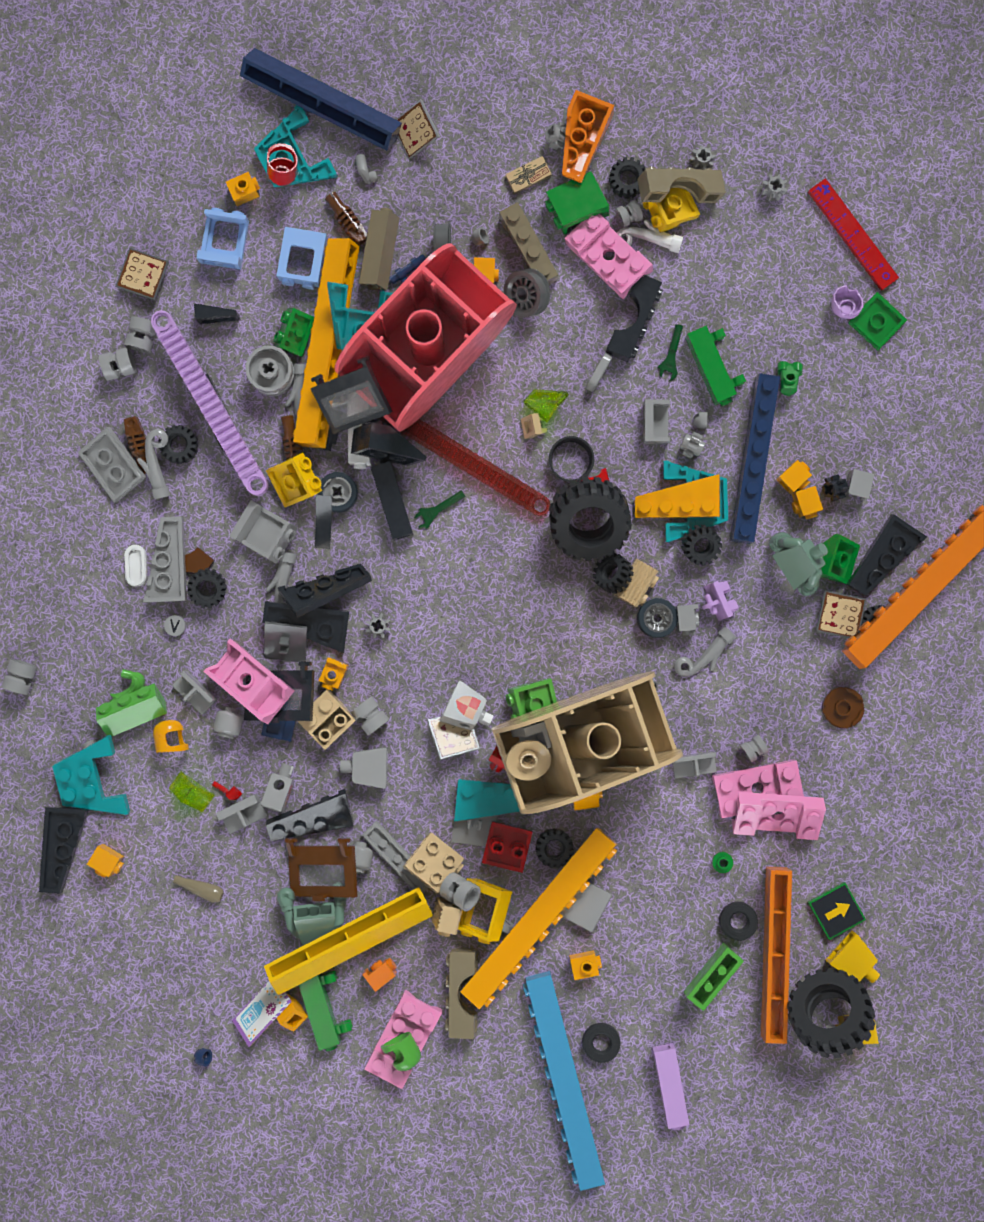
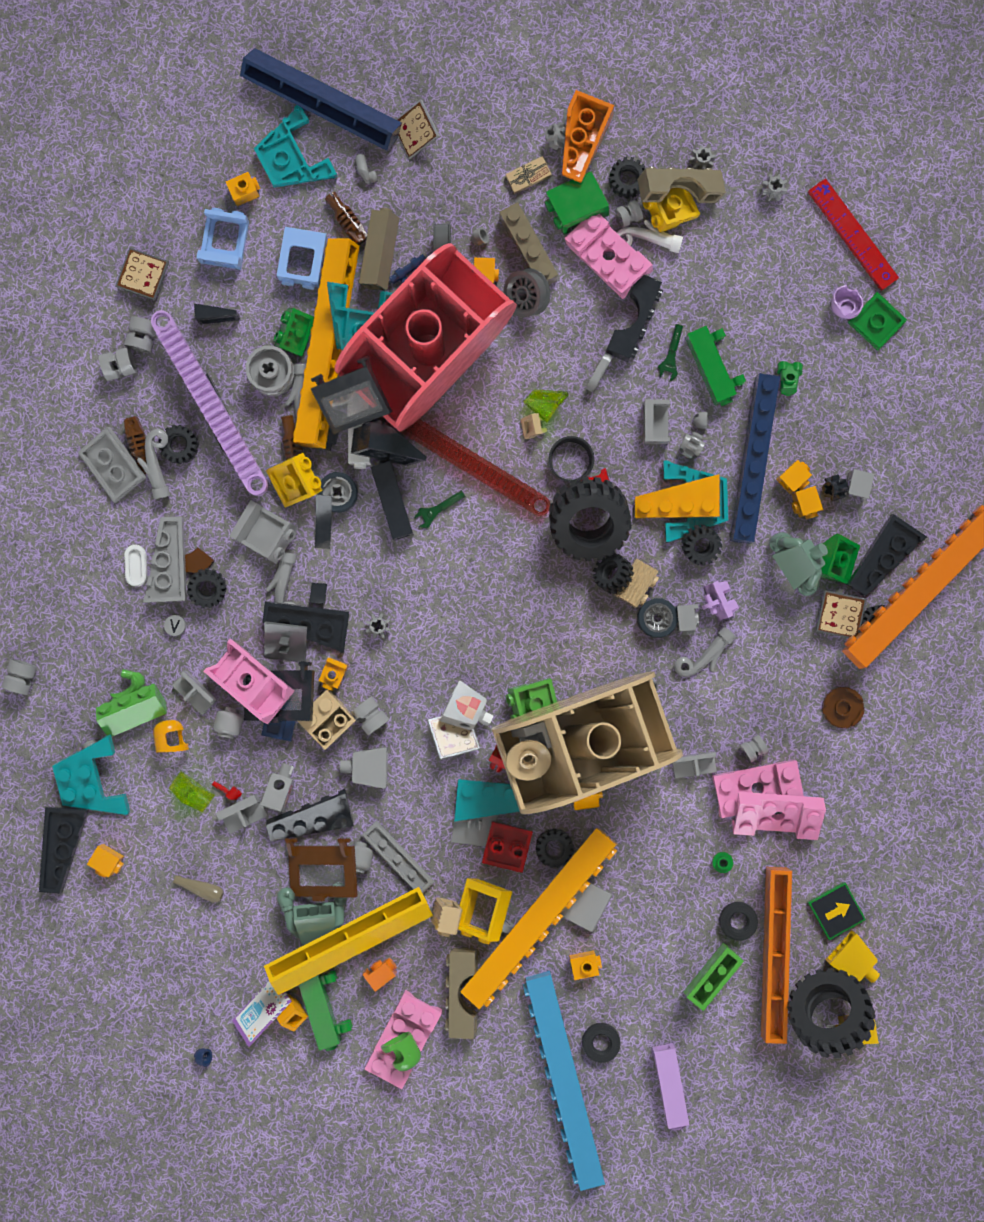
red helmet [267,143,298,186] -> none
black wing [277,563,372,618] -> none
tan brick [403,832,464,893] -> none
light grey wheel [440,872,481,911] -> none

